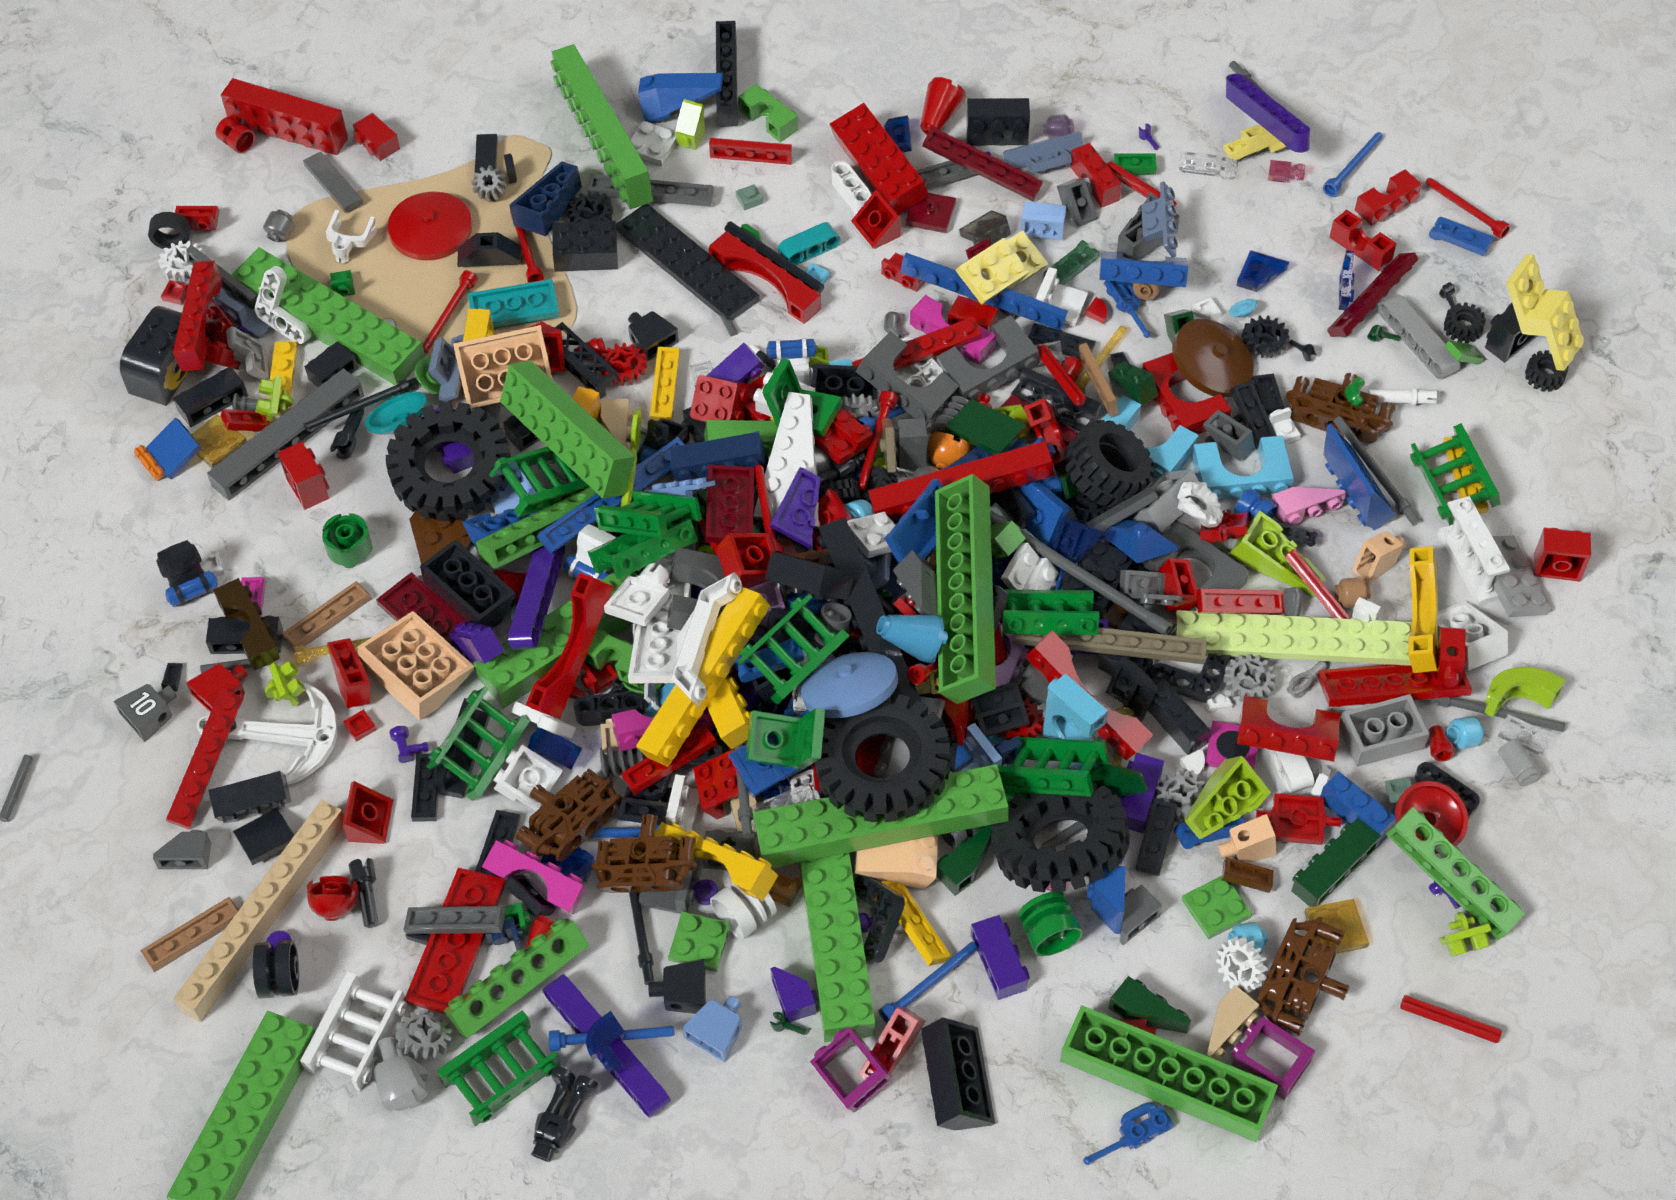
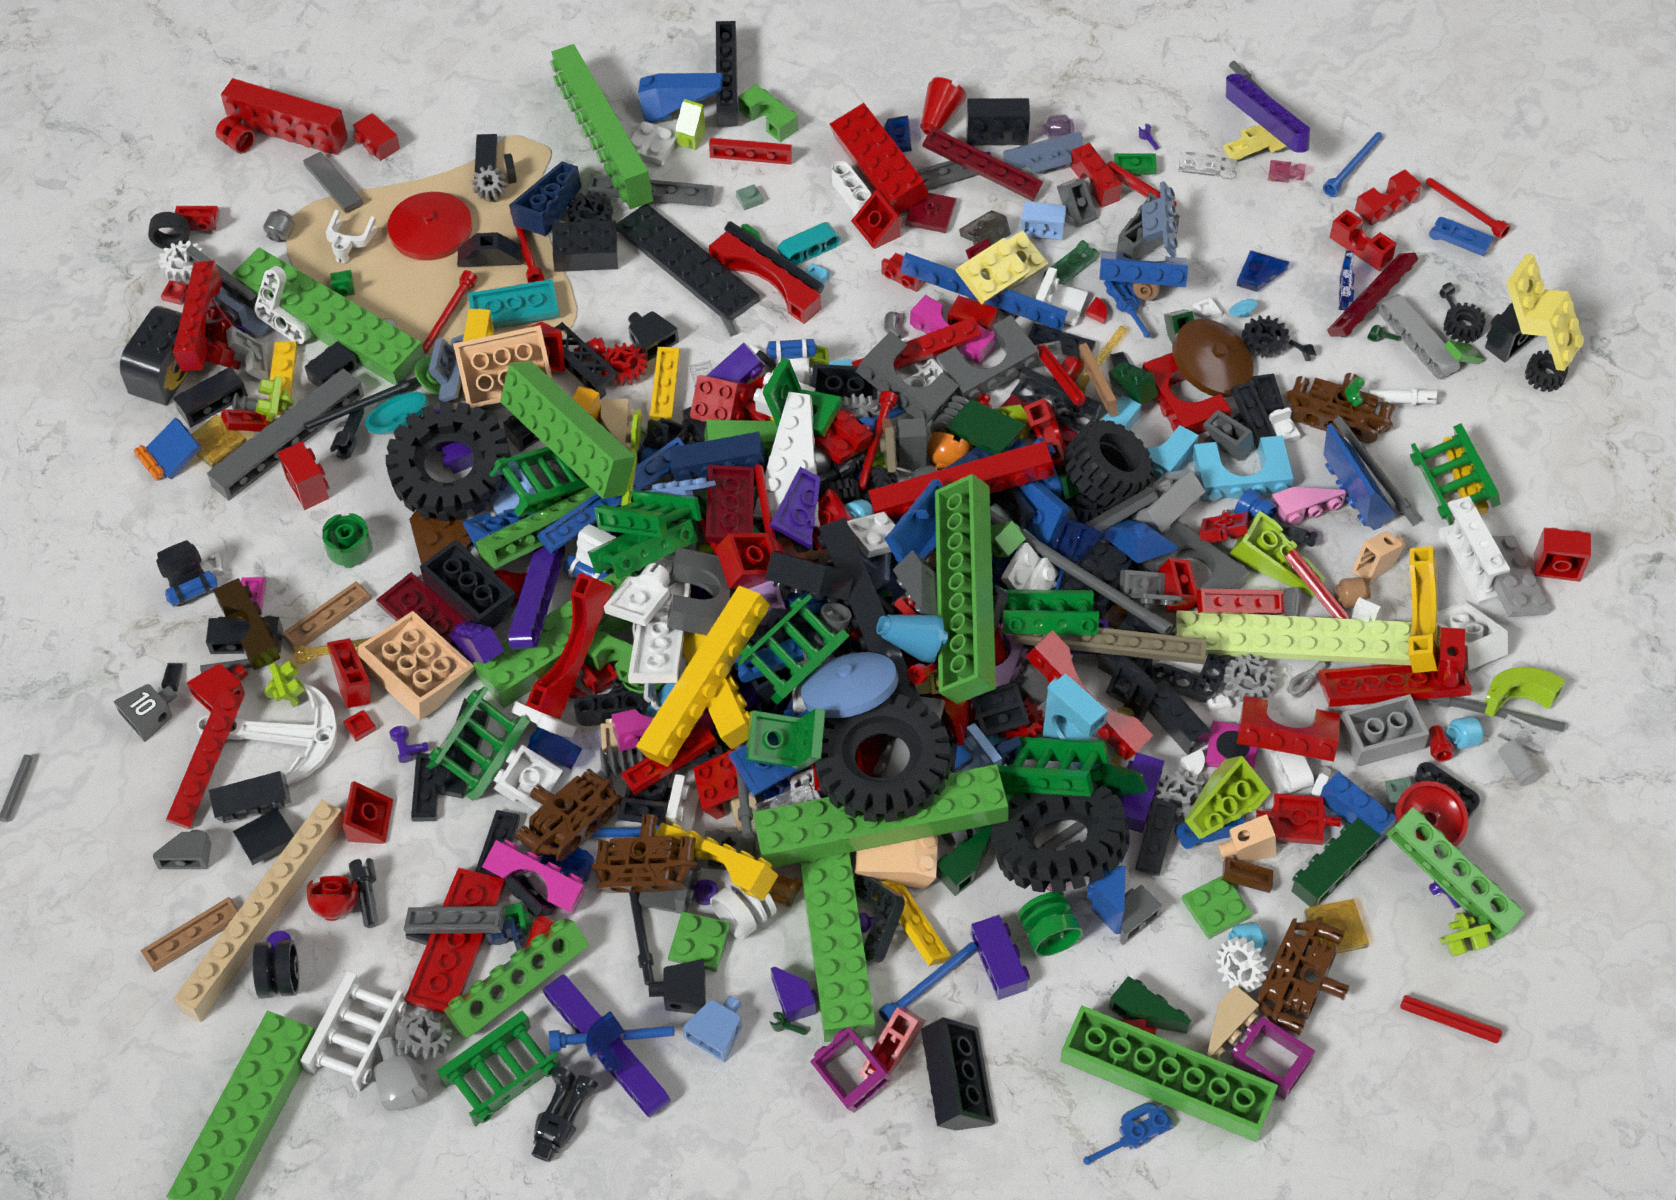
white helmet [671,572,742,706] -> none
white piece [1177,481,1223,528] -> none

